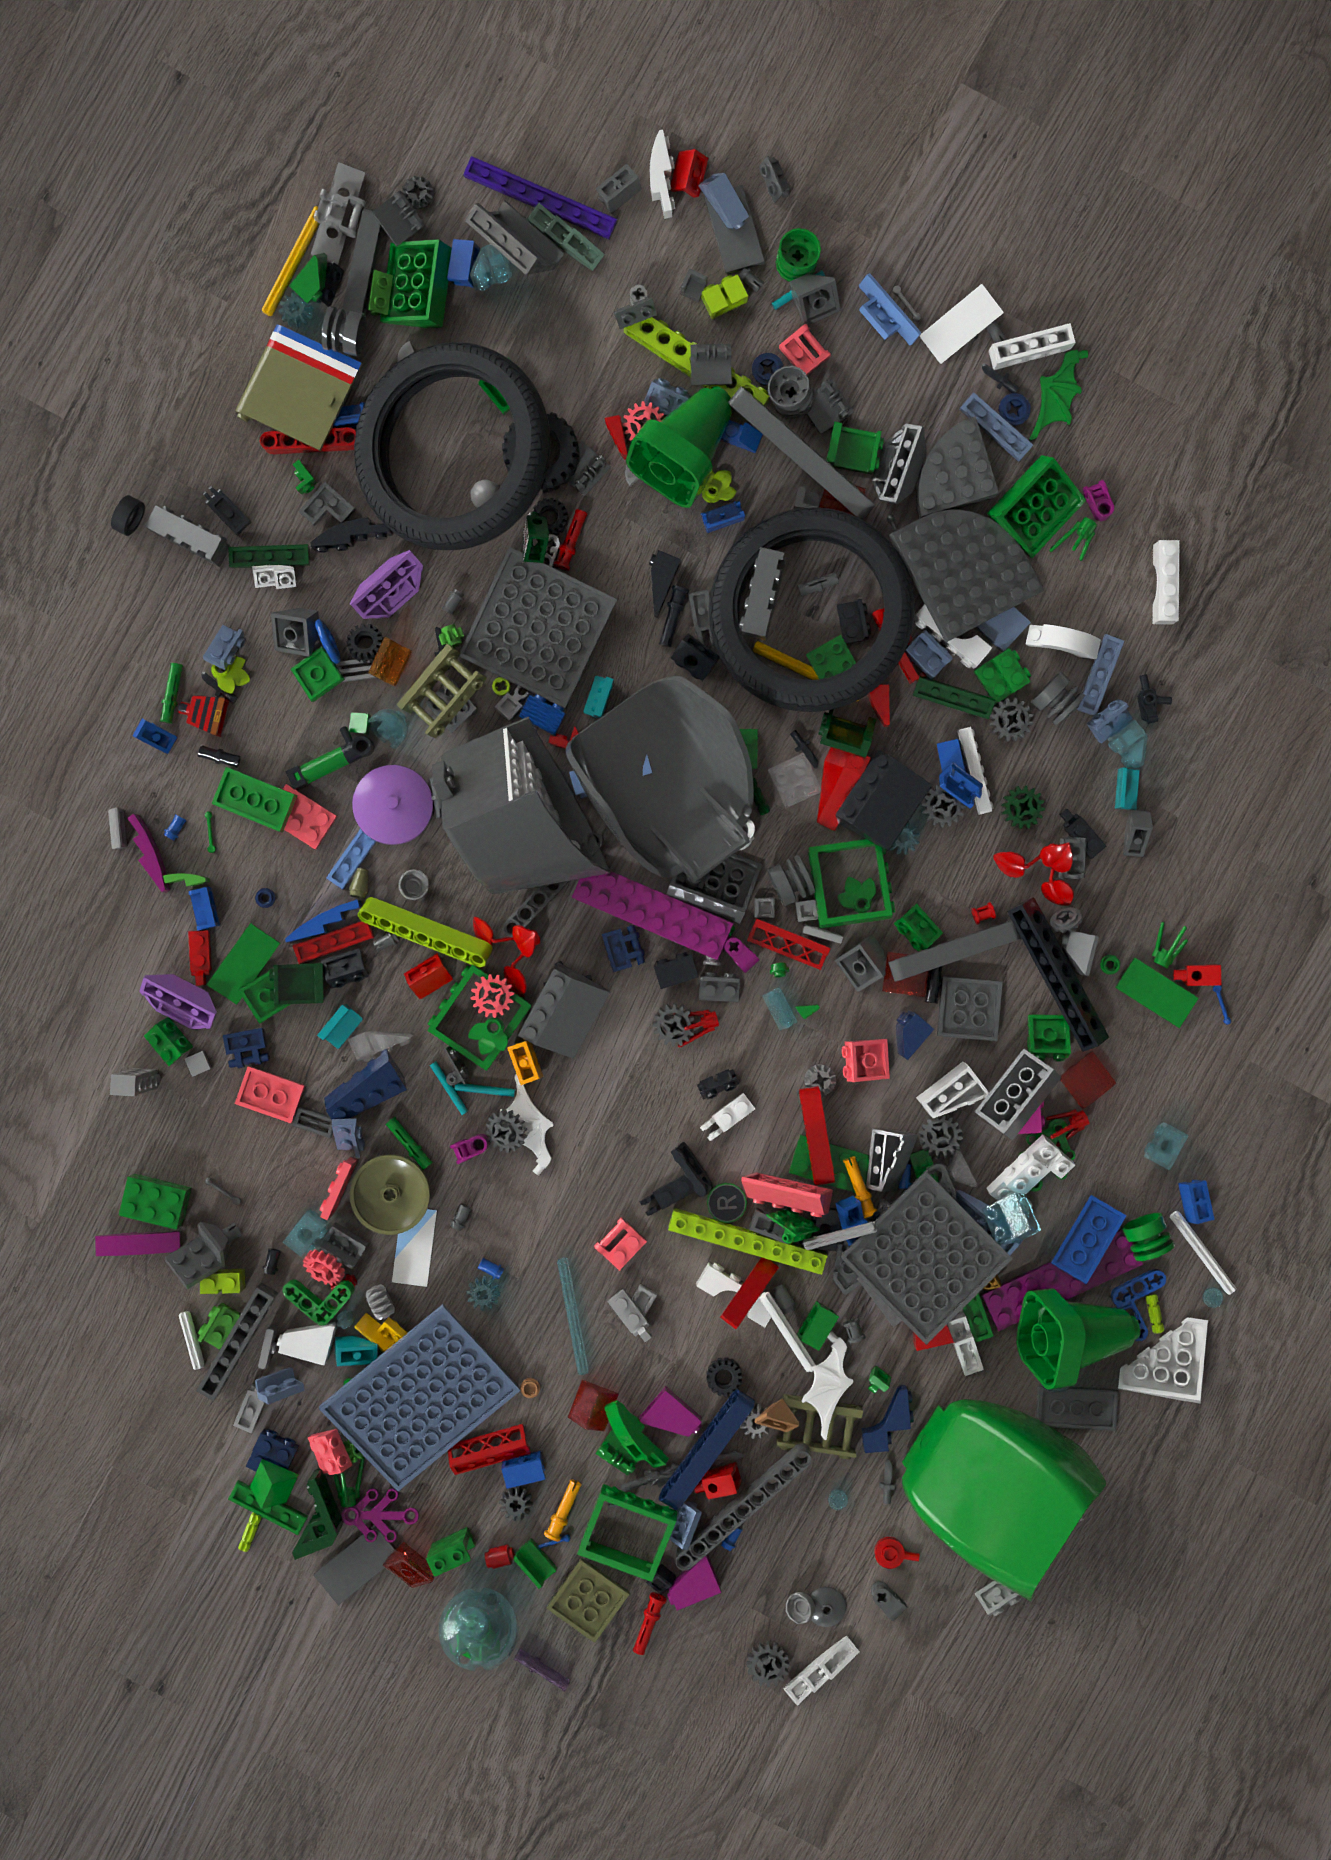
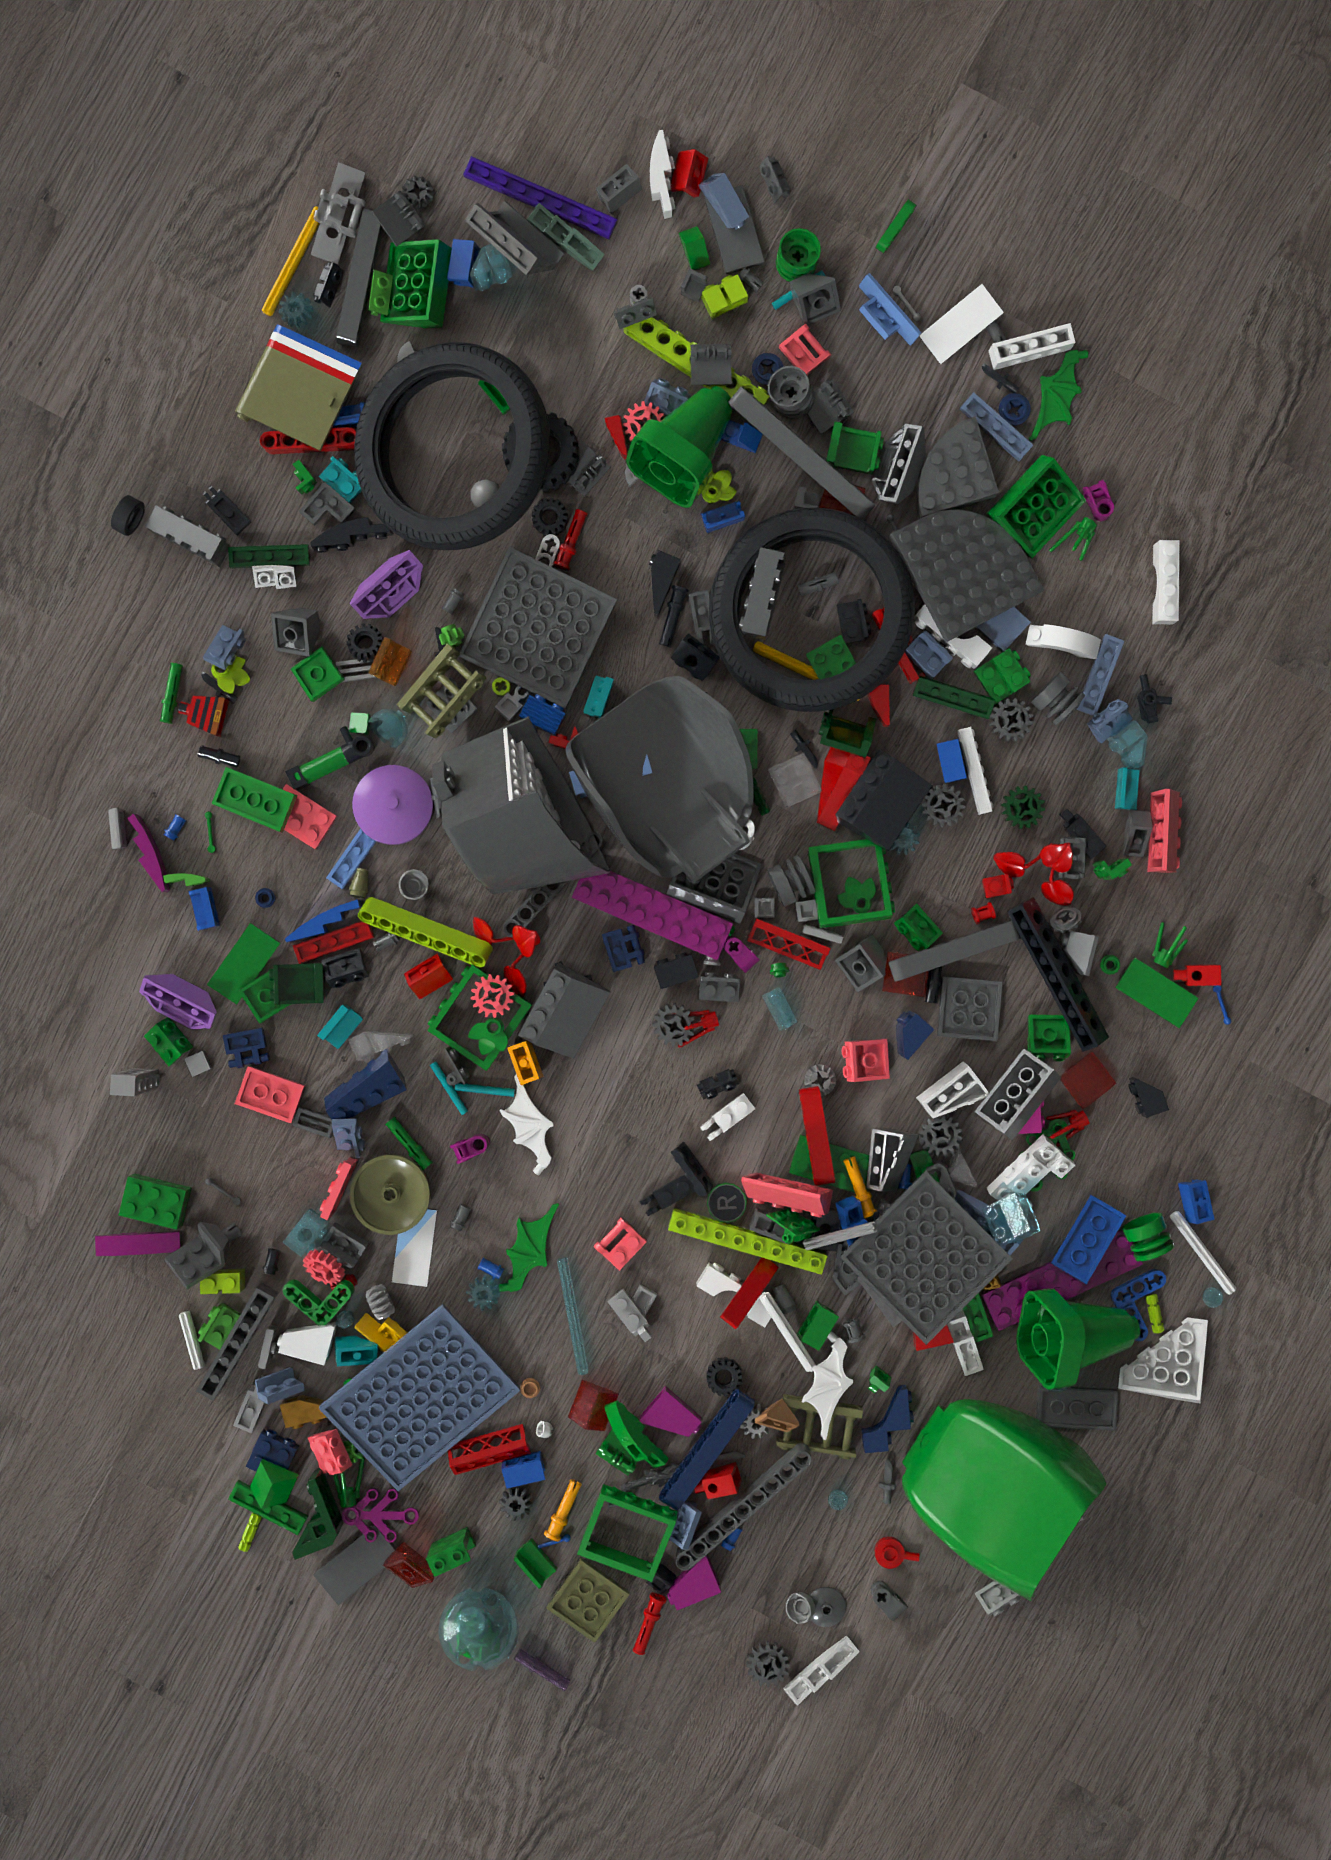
blue slope [133,718,177,754] -> none
red hinge [188,930,212,986] -> none
green slope [289,253,327,303] -> none
blue plate [315,619,341,664] -> none
dark grey wheel [322,306,367,356] -> none
red brick [484,1544,515,1569] -> none
dark grey gear [485,1109,528,1153] -> none
dark green torso [523,512,549,563] -> none
green slope [794,1004,820,1019] -> none
blue hinge [939,762,983,808] -> none
clear light blue brick [1144,1122,1189,1170] -> none
none -> pearl gold slope [280,1395,327,1429]
none -> teal bracket [319,456,362,504]
none -> green animal [499,1203,559,1292]
none -> white hinge [536,1421,553,1438]
none -> green slope [678,226,710,271]
none -> green beam [876,199,917,254]
none -> red bracket [982,874,1014,898]
none -> green bracket [1092,858,1132,880]
none -> black slope [1128,1077,1169,1118]
none -> coral slope [1147,789,1182,873]

